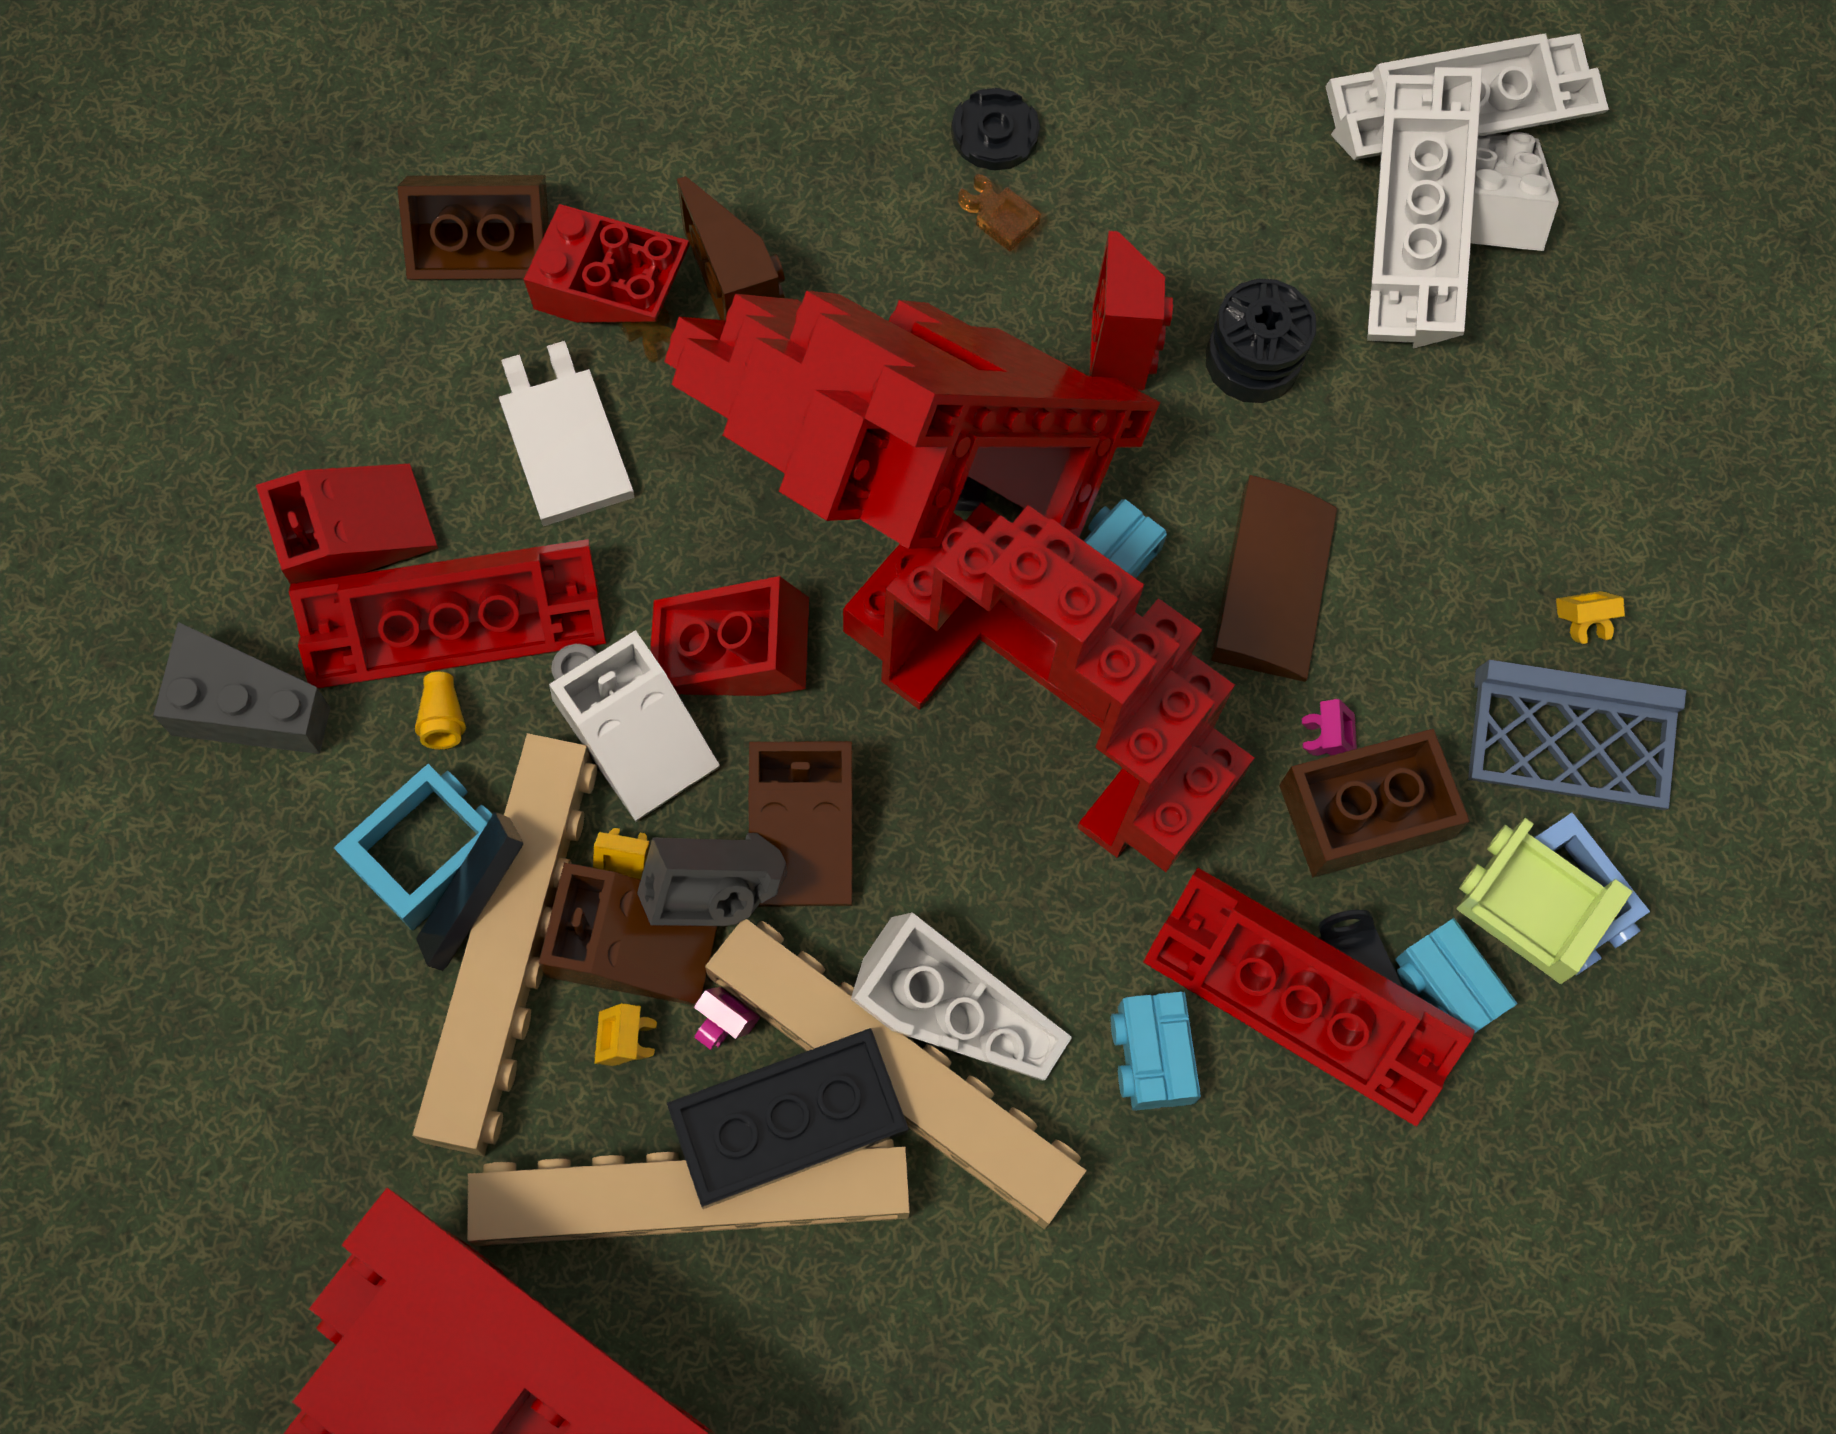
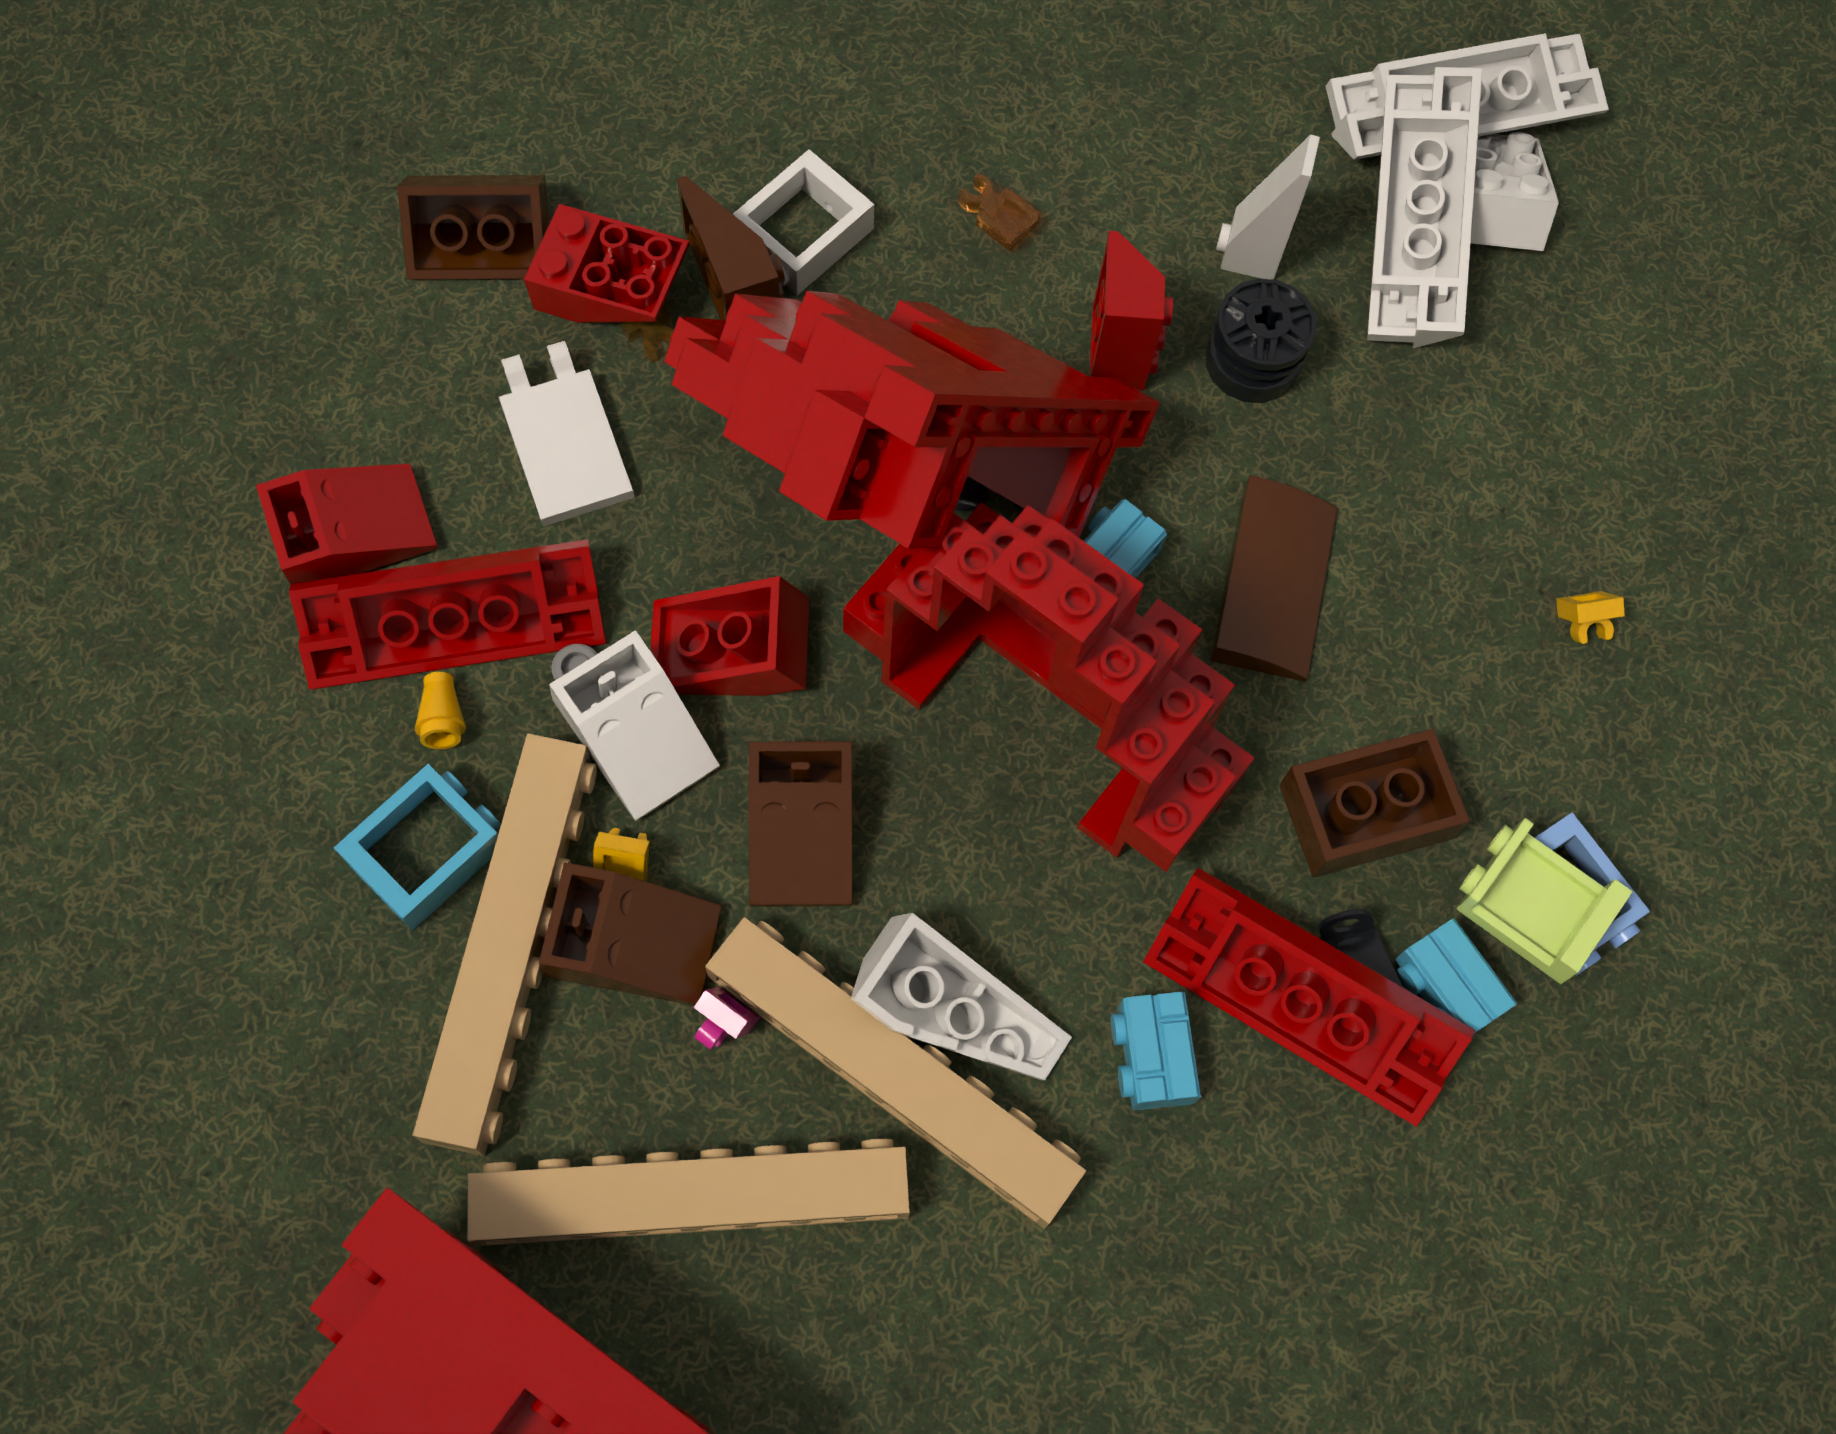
dark grey wedge [153,622,331,754] -> none
black tile [416,812,524,971] -> none
yellow tile [594,1003,657,1066] -> none
dark grey piece [637,833,788,926] -> none
black tile [667,1028,909,1209] -> none
black tile [951,88,1040,171] -> none
dark pink tile [1302,699,1357,756] -> none
sand blue fence [1468,660,1686,810] -> none
none -> white window [733,149,874,295]
none -> white wedge [1216,135,1320,279]

